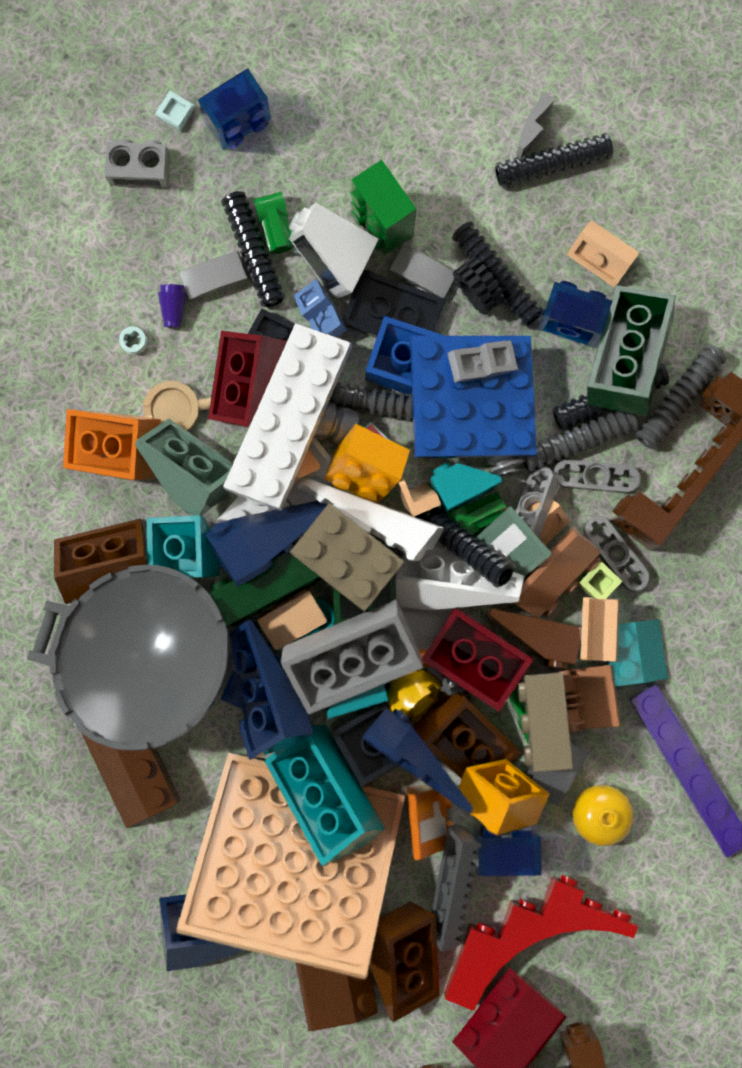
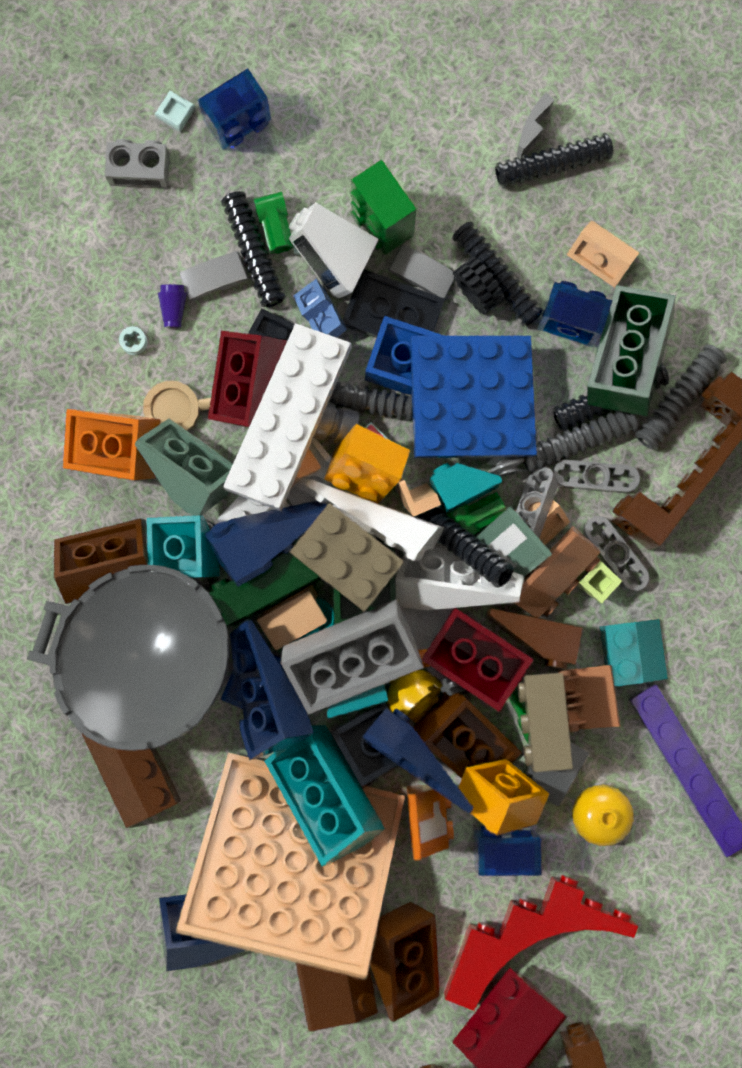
dark grey gear [431,825,481,951] -> none
light grey slope [448,340,518,383] -> none
light nougat panel [581,598,620,662] -> none

